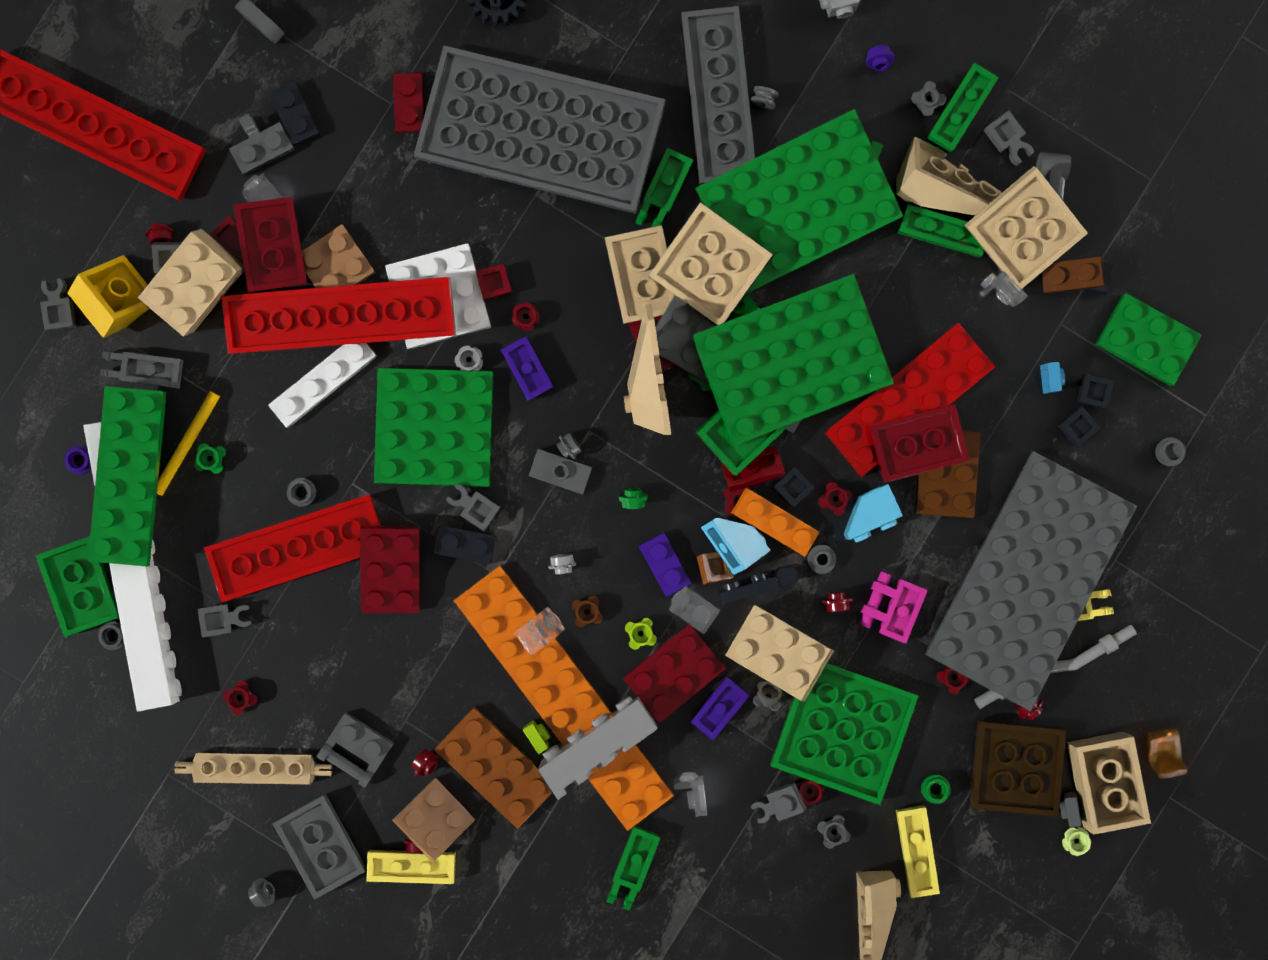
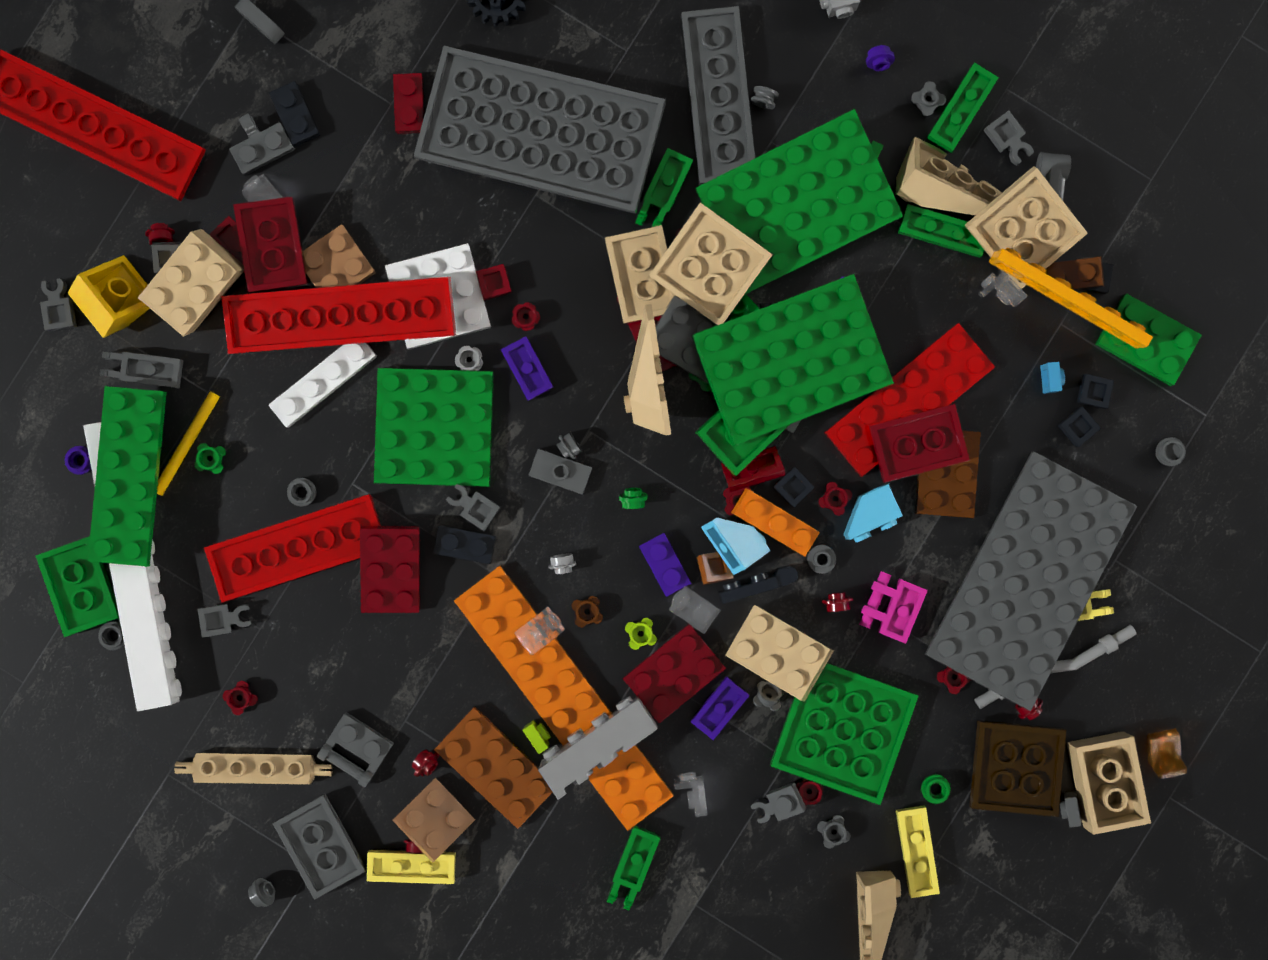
yellowish green plate [1062,827,1091,856] -> none
none -> light orange plate [989,248,1153,349]

